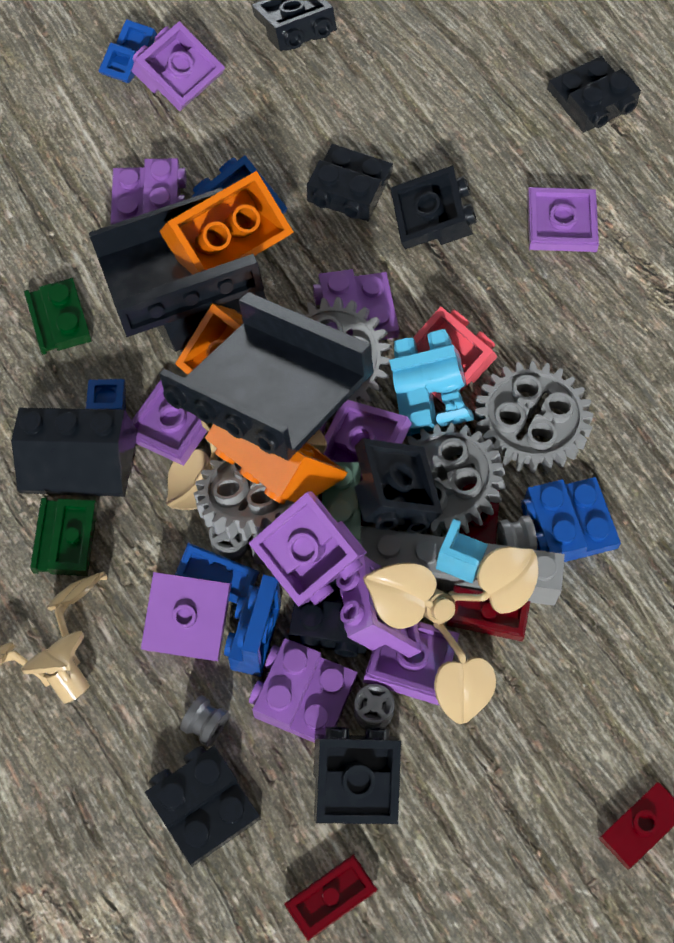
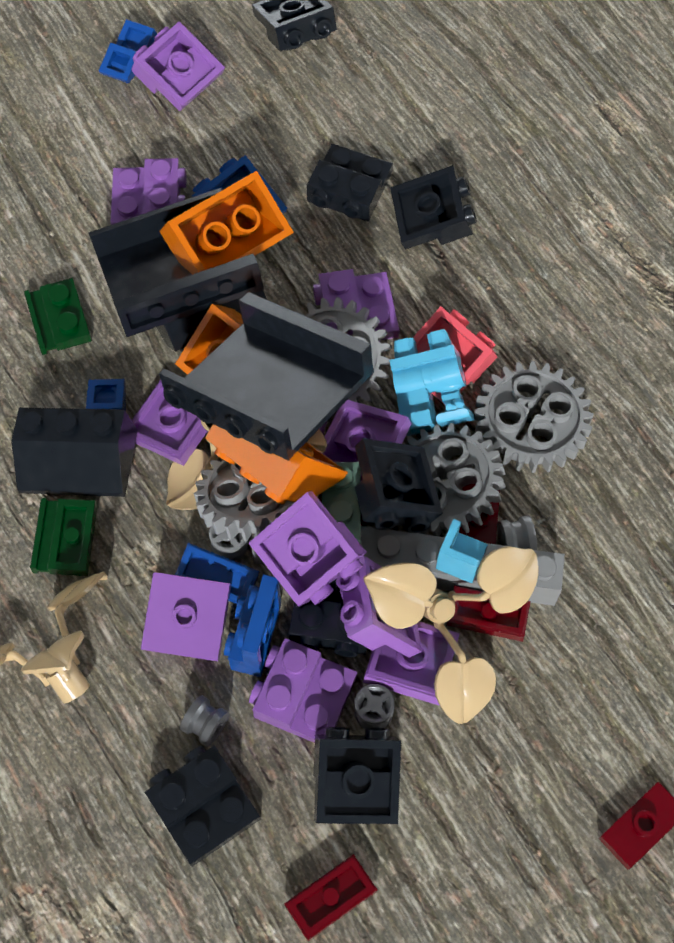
blue plate [521,477,621,562] -> none
medium lavender plate [527,187,599,252] -> none
black plate [547,56,641,133] -> none

